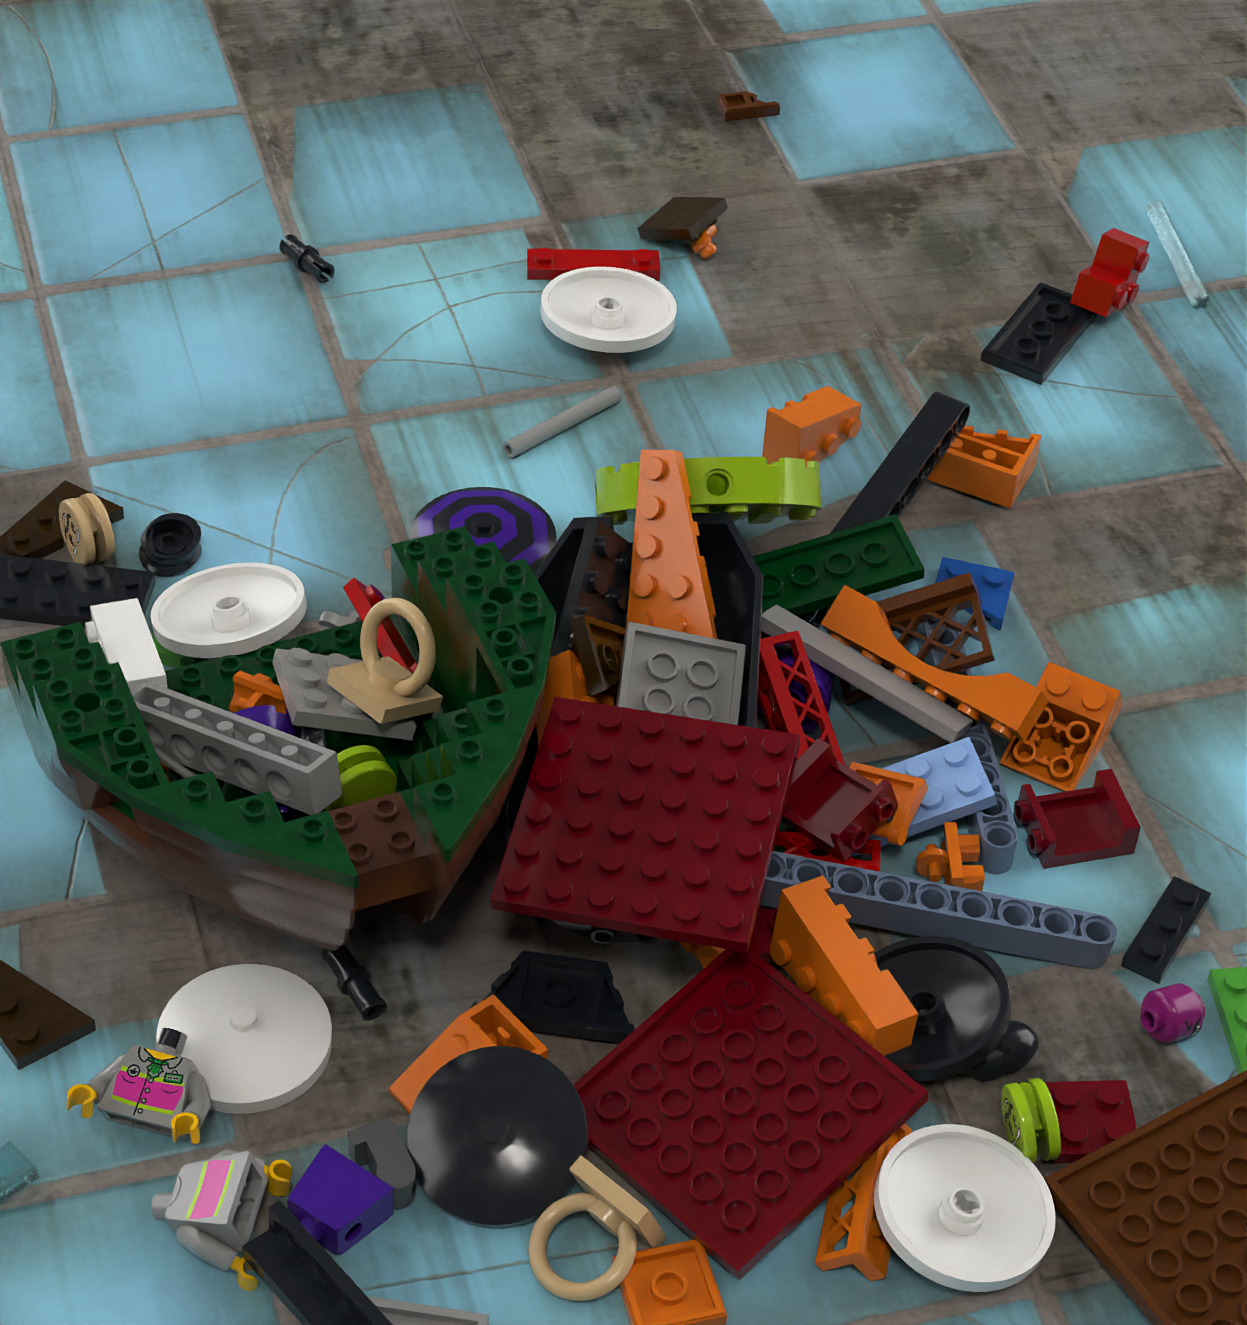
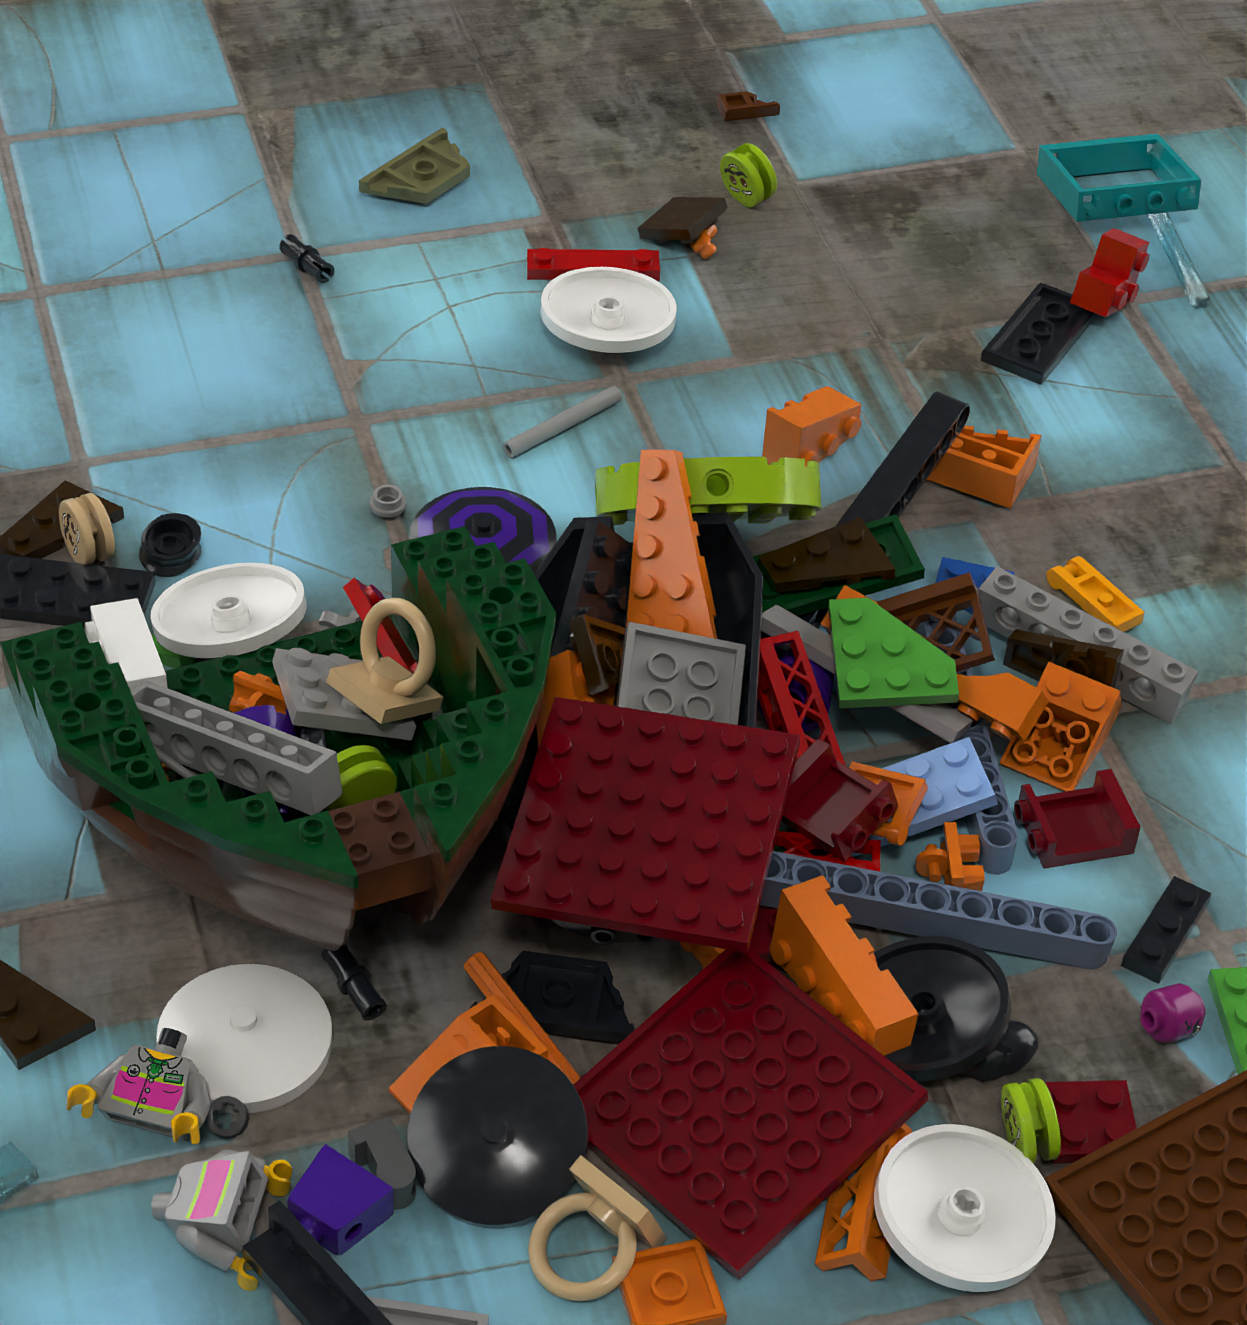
none -> black bush [206,1096,250,1138]
none -> olive wing [359,128,470,204]
none -> light grey plate [370,485,406,518]
none -> orange axle [463,952,581,1084]
none -> lime head [720,143,777,208]
none -> dark brown wing [758,517,896,593]
none -> bright green plate [828,598,959,709]
none -> light grey brick [972,566,1199,724]
none -> dark brown wing [1003,629,1124,688]
none -> teal window [1037,134,1201,222]
none -> light orange plate [1046,556,1145,632]

